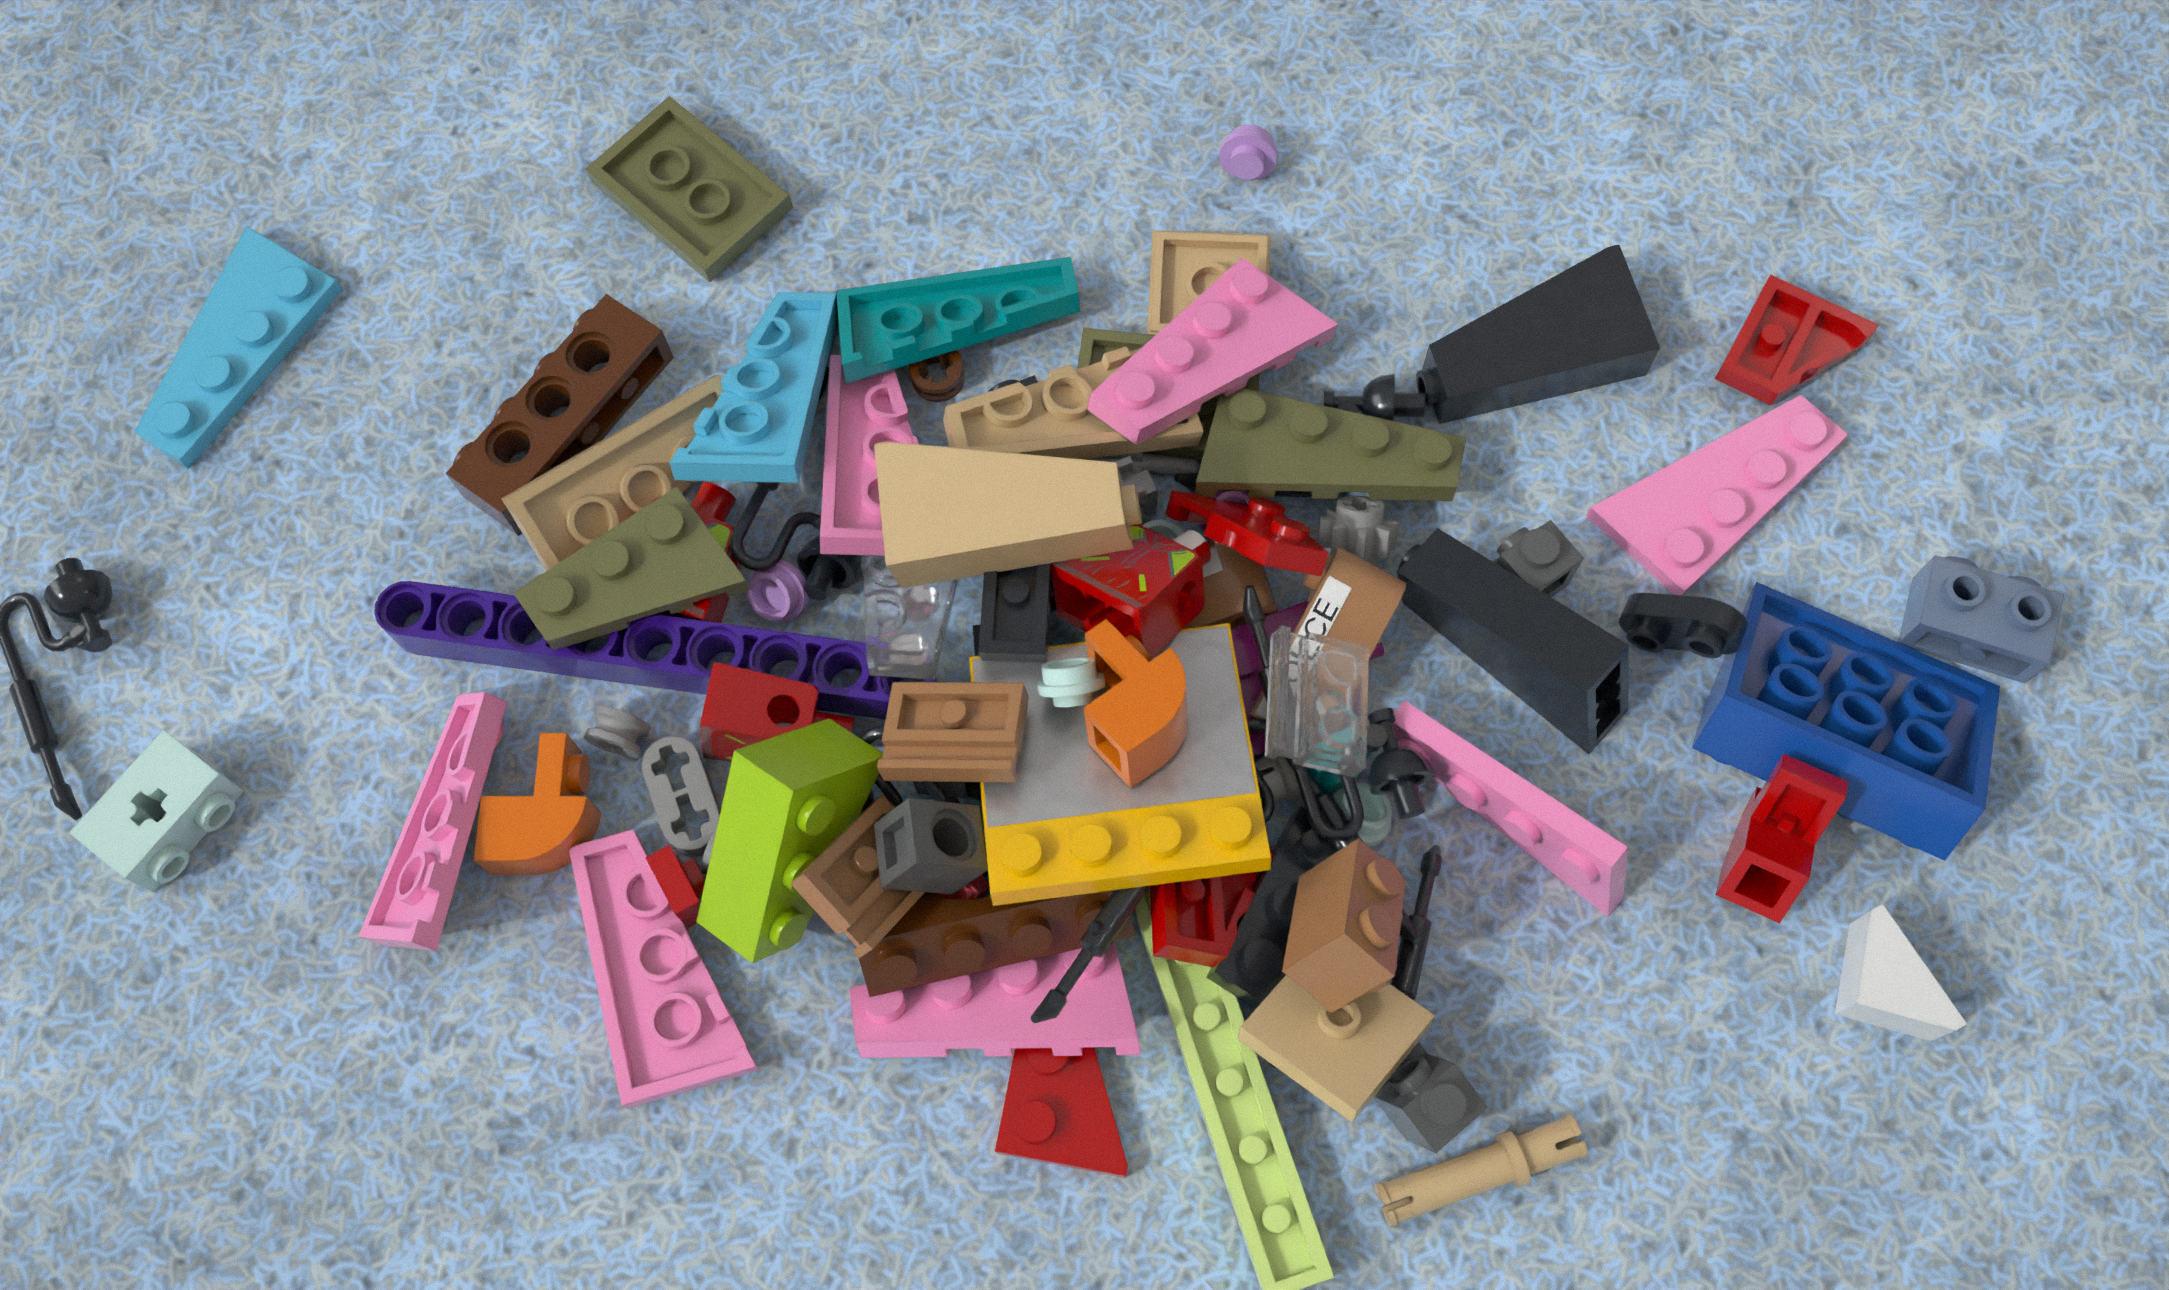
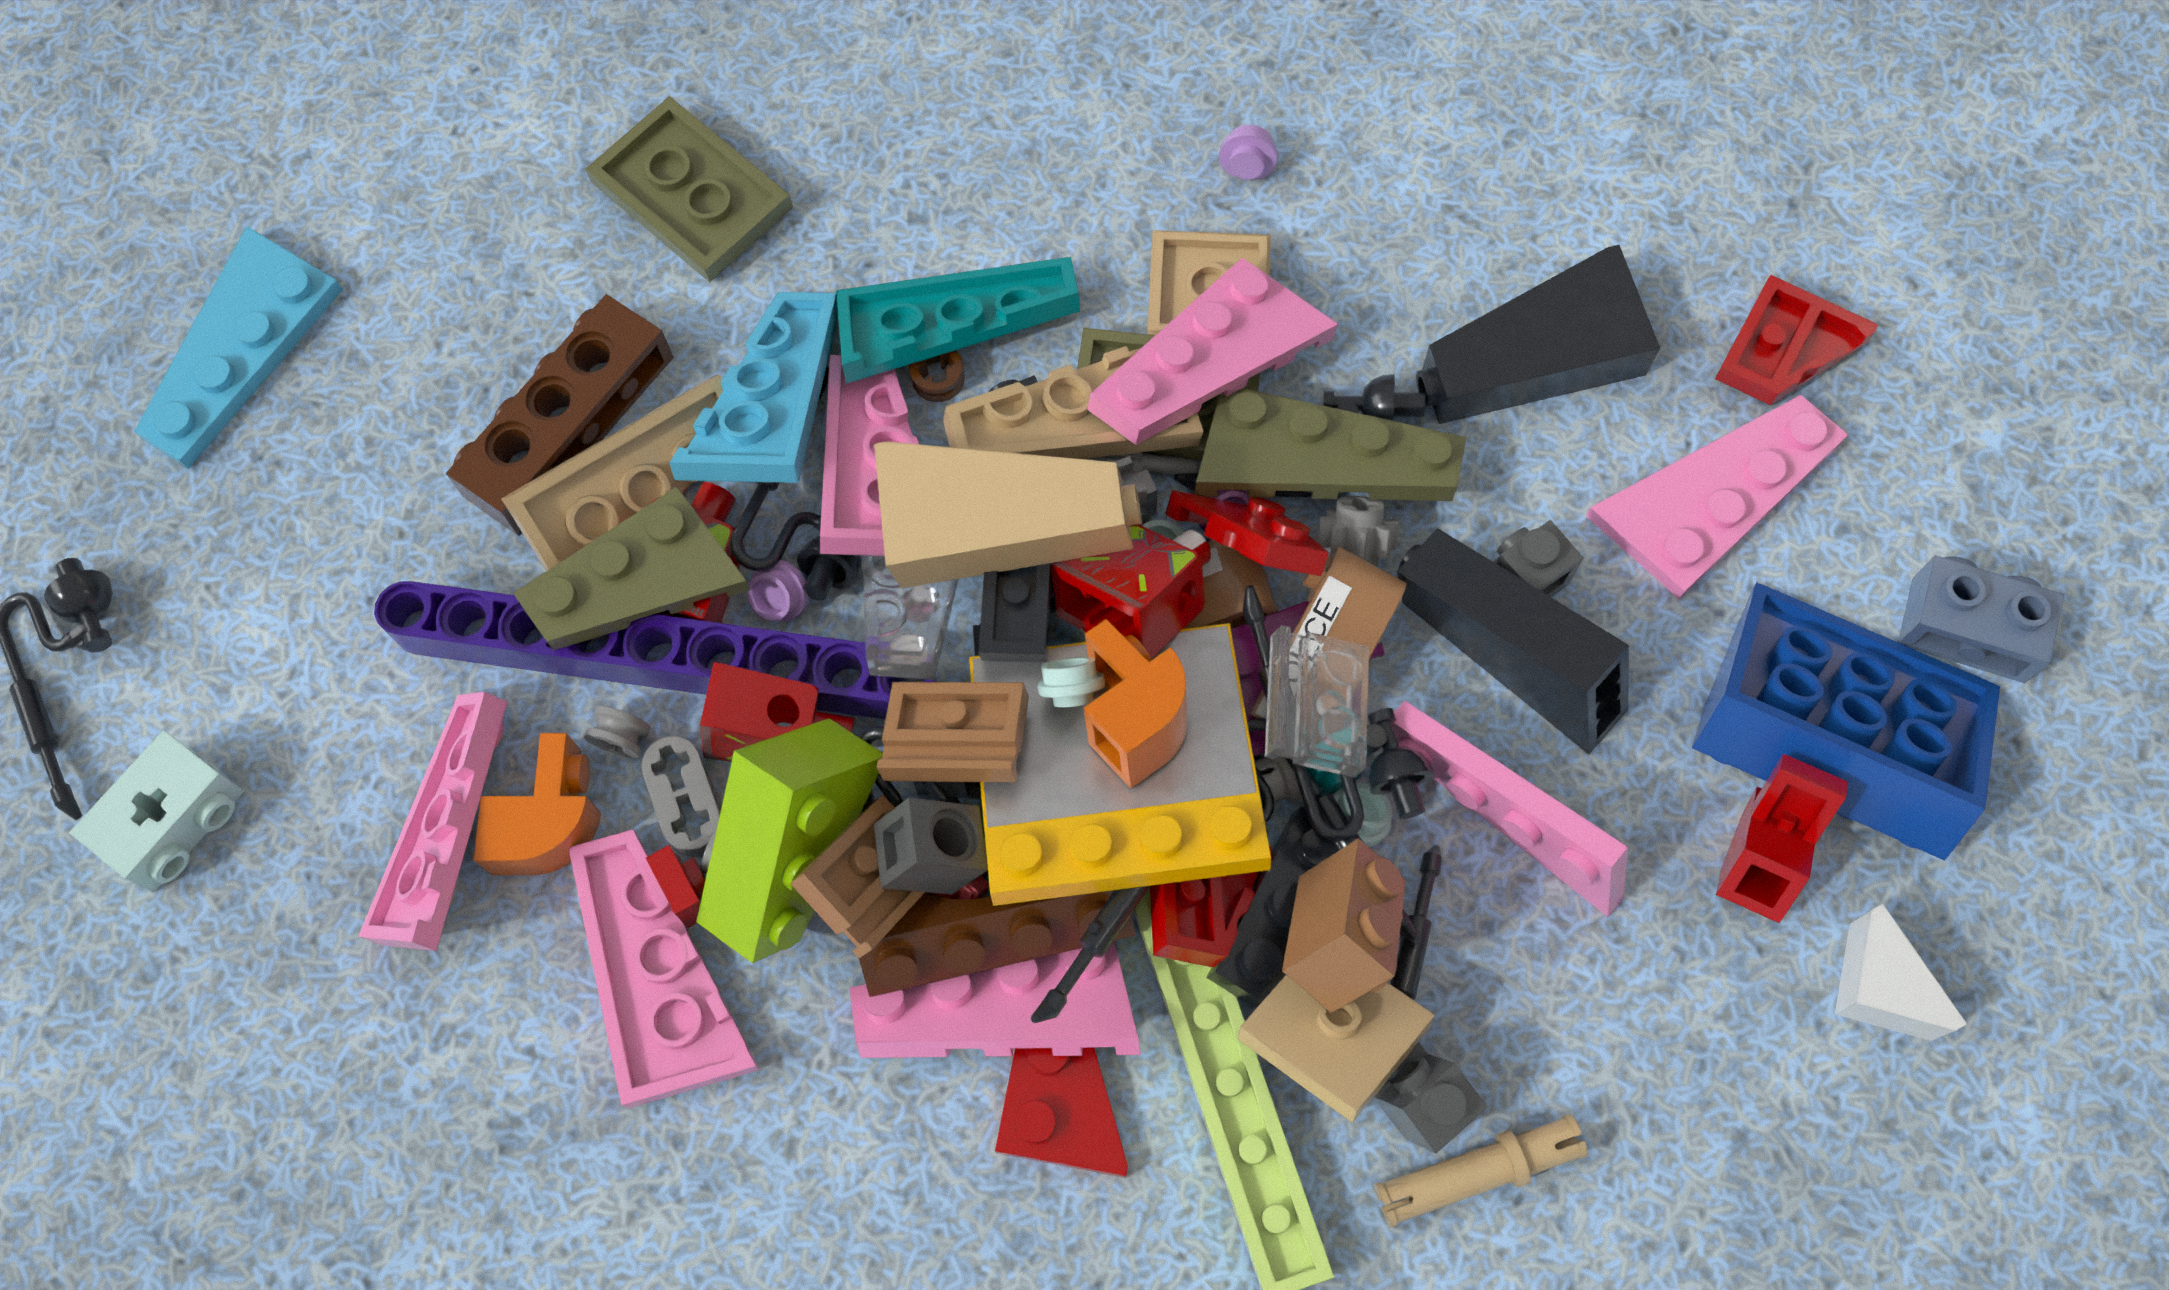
black plate [1619,593,1748,658] -> none

